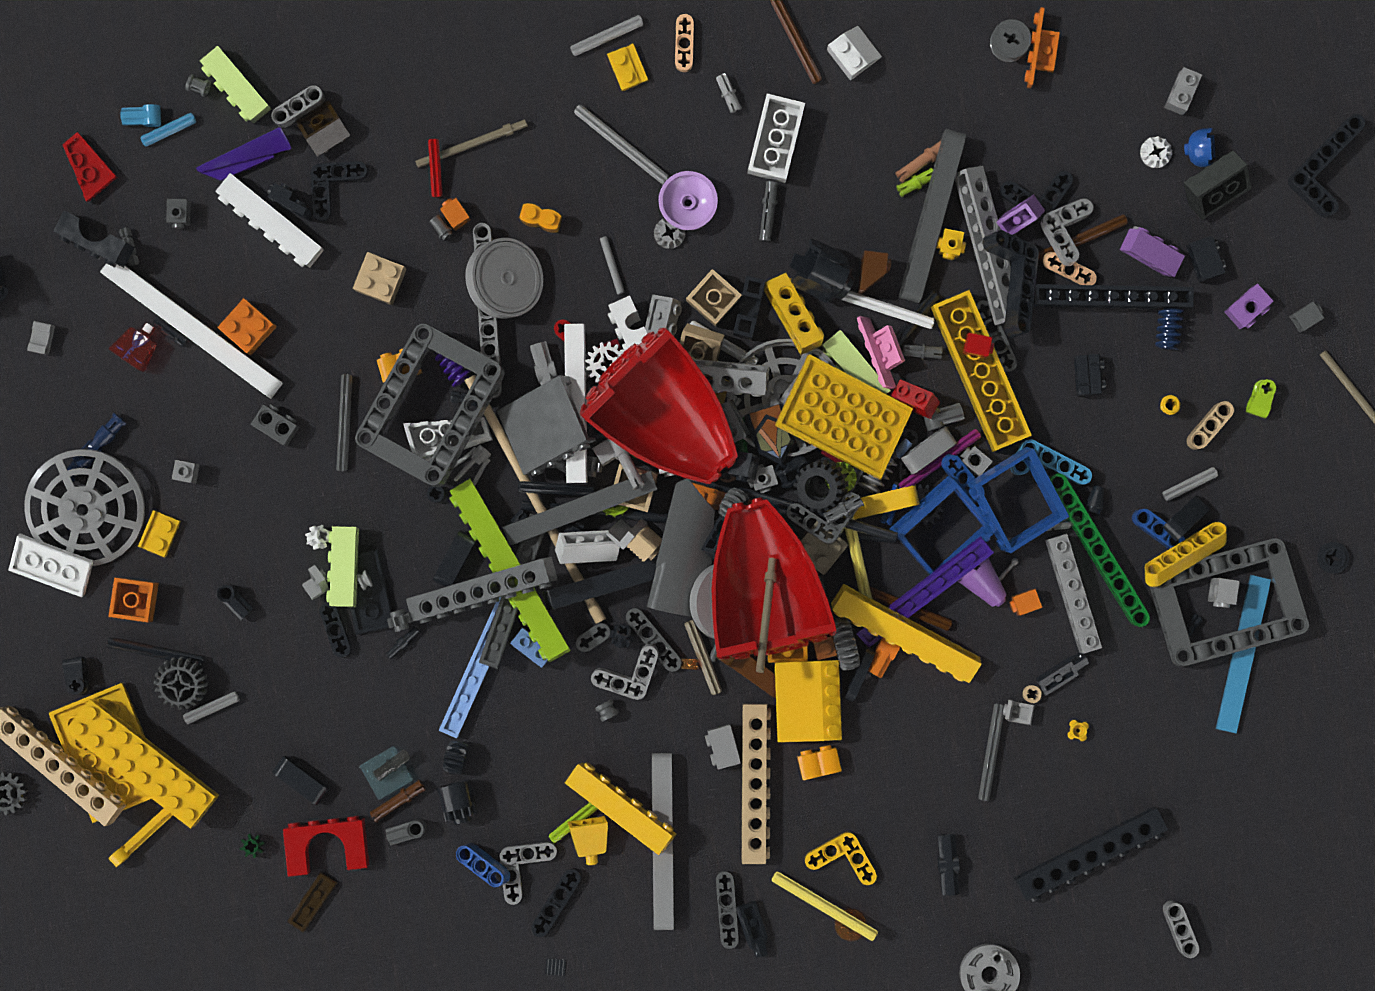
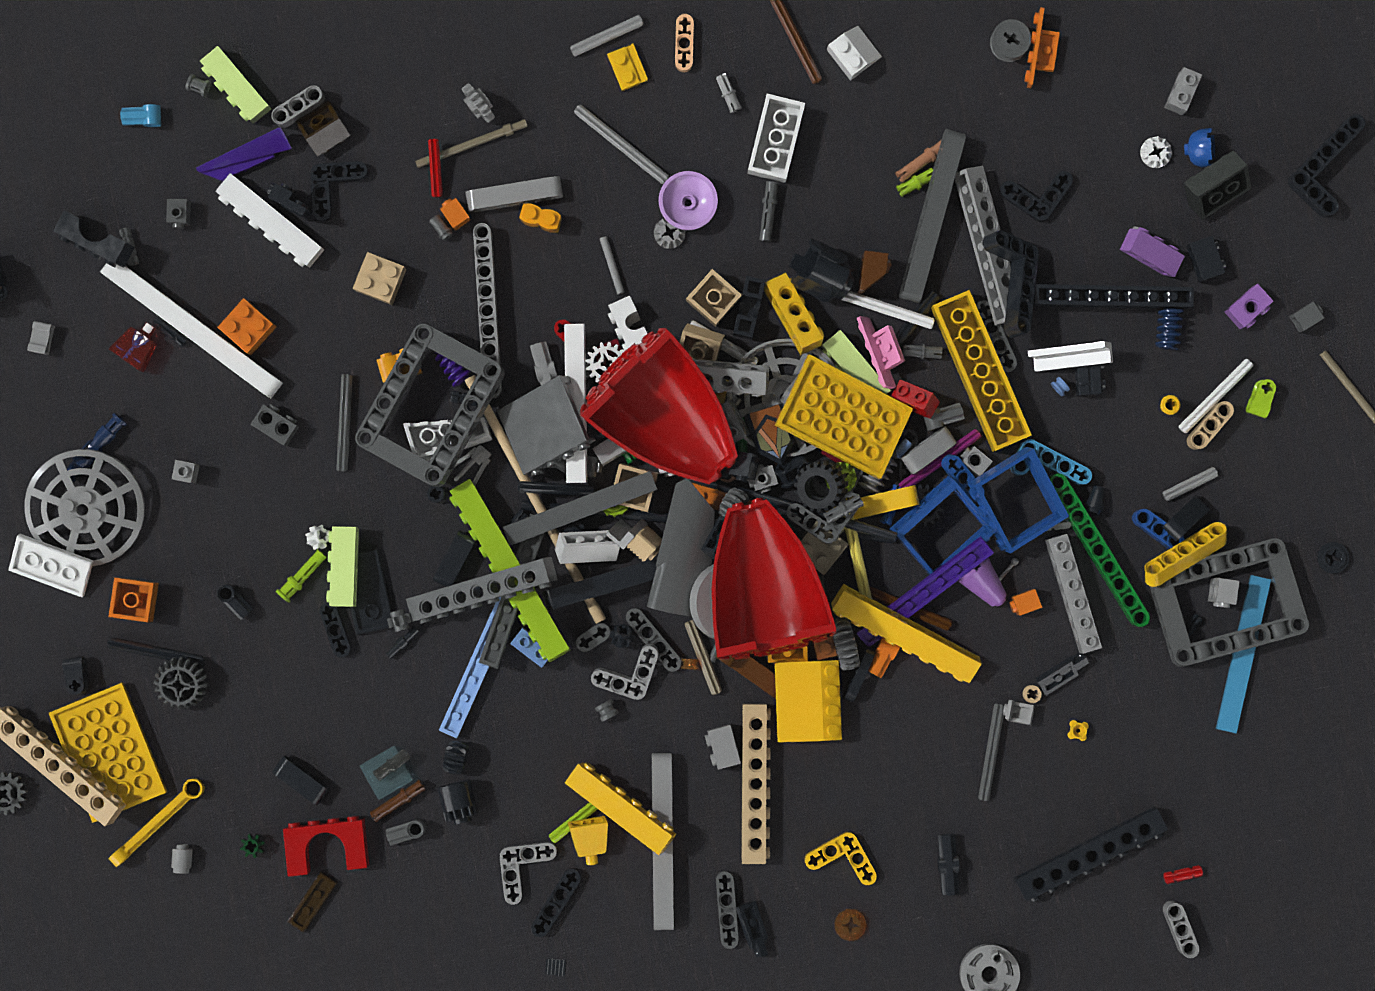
red wing [63,132,117,203] -> none
yellow brick [65,698,219,829] -> none
yellow plate [138,510,181,557] -> none
dark azure axle [141,113,196,146] -> none
light grey axle [183,692,240,724] -> none
light grey bracket [302,565,329,600] -> none
light grey bush [356,570,373,590] -> none
blue beam [456,843,510,887] -> none
light grey brick [465,238,543,319] -> none
light grey pin [608,439,645,490] -> none
light grey bracket [645,295,681,336] -> none
dark tan bar [756,558,777,673] -> none
light yellow axle [772,872,878,941] -> none
light orange brick [797,745,842,780] -> none
yellow brick [936,228,966,260] -> none
red brick [963,333,994,358] -> none
medium lavender brick [996,195,1045,235] -> none
reddish brown axle [1038,215,1128,262] -> none
light grey beam [1040,199,1093,266] -> none
light nougat beam [1043,252,1096,285] -> none
none -> light grey brick [171,844,193,874]
none -> lime pin [276,549,327,603]
none -> light grey gear [462,83,495,123]
none -> light grey beam [465,176,563,212]
none -> white fence [1028,341,1113,372]
none -> medium blue bush [1051,377,1070,396]
none -> red axle [1163,865,1203,884]
none -> white axle [1179,359,1253,433]

